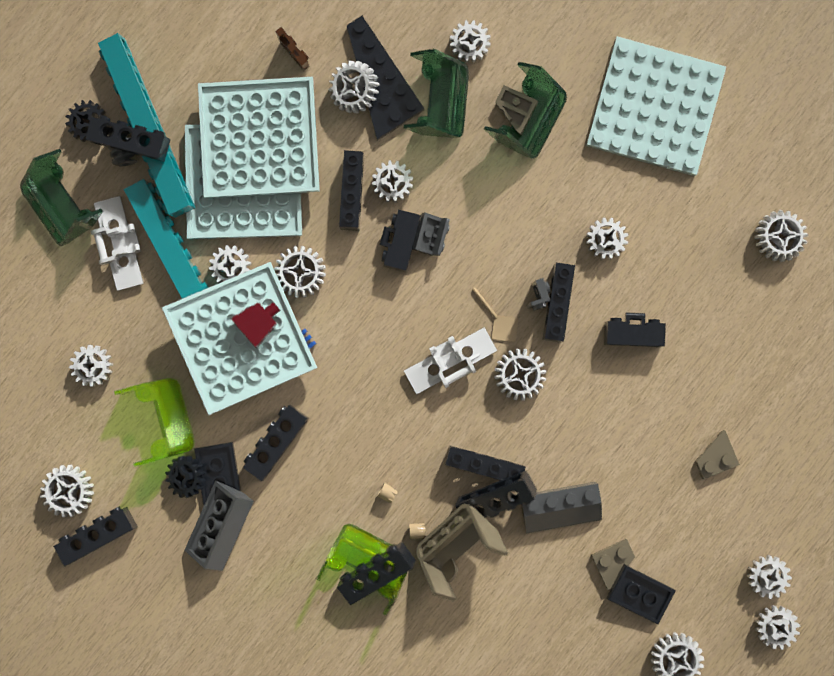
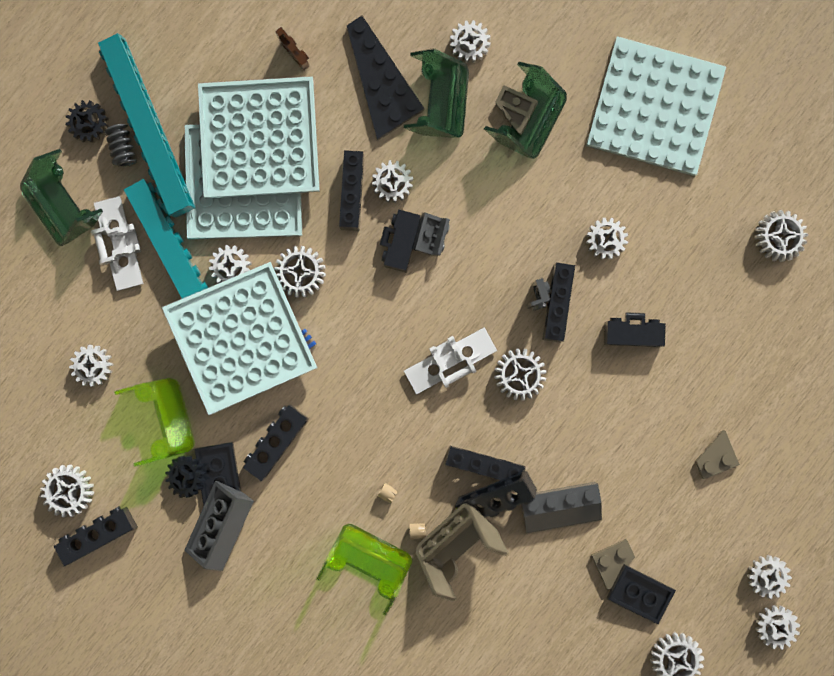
black brick [85,116,171,162] -> none
dark red torso [231,302,281,349] -> none
white gear [328,61,379,113] -> none
black brick [337,542,416,606] -> none
tan piece [473,288,518,342] -> none

